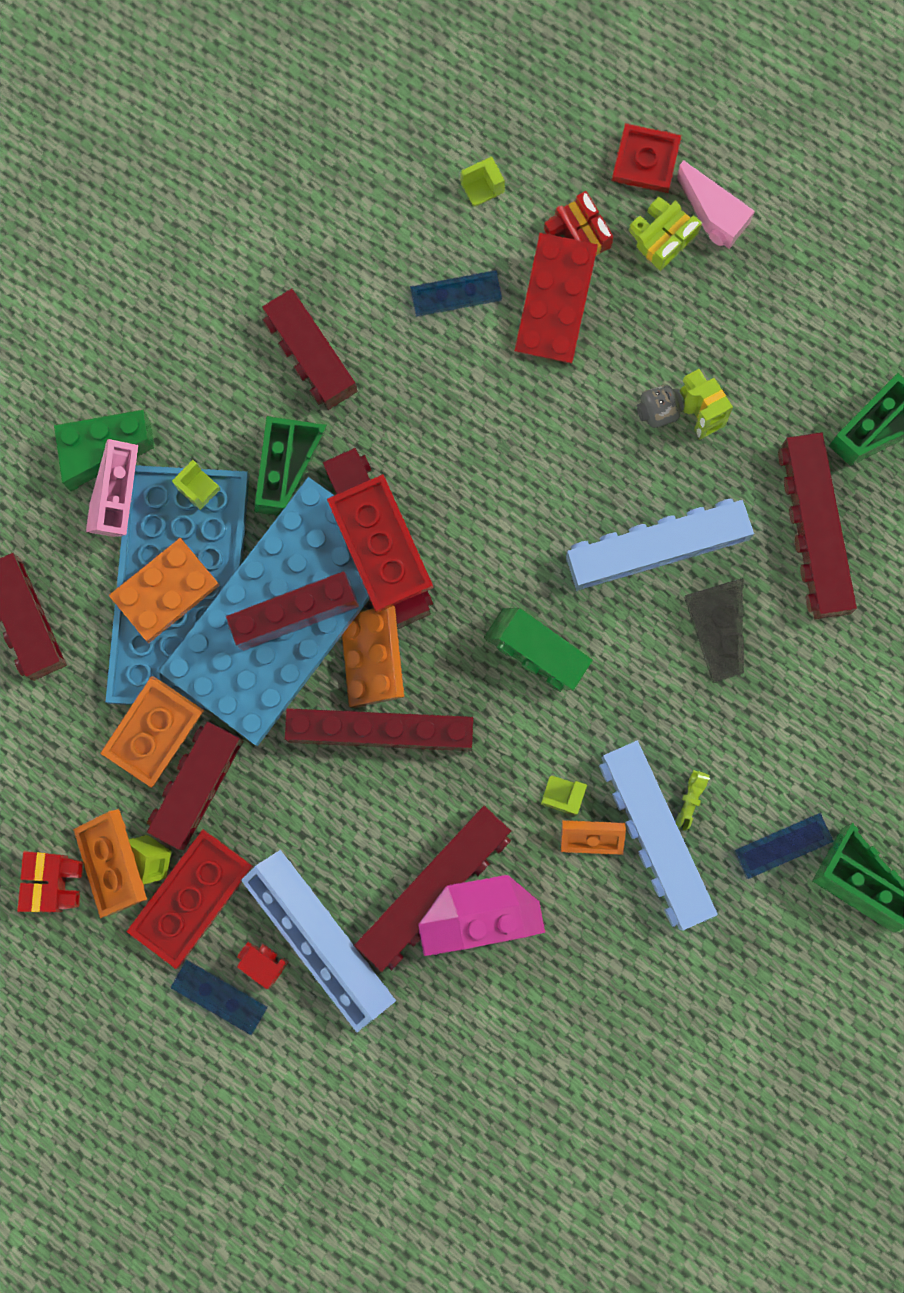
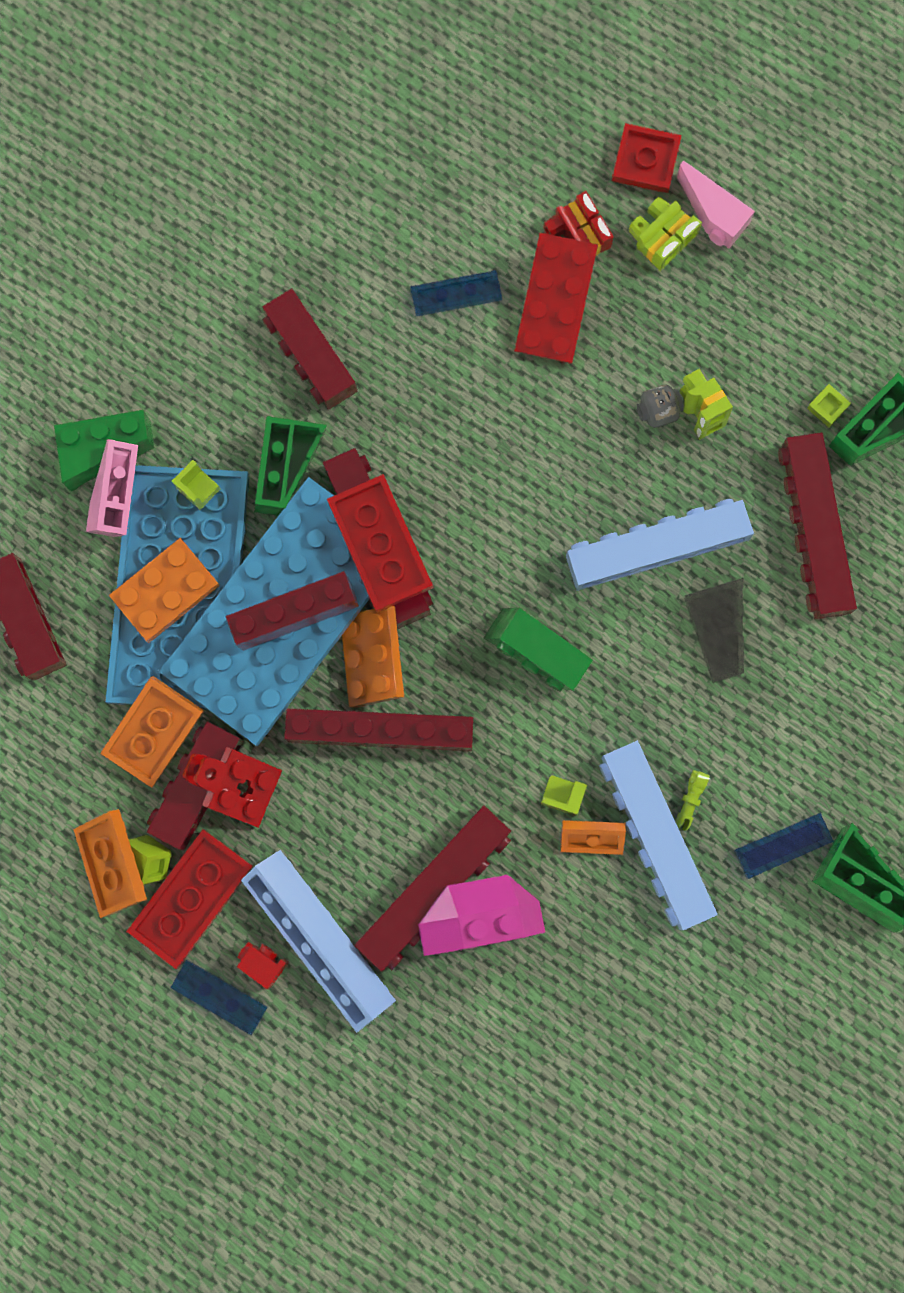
red hips [17,851,83,912] -> none
lime panel [461,156,505,207] -> none
none -> red plate [183,747,282,828]
none -> lime plate [807,384,851,428]

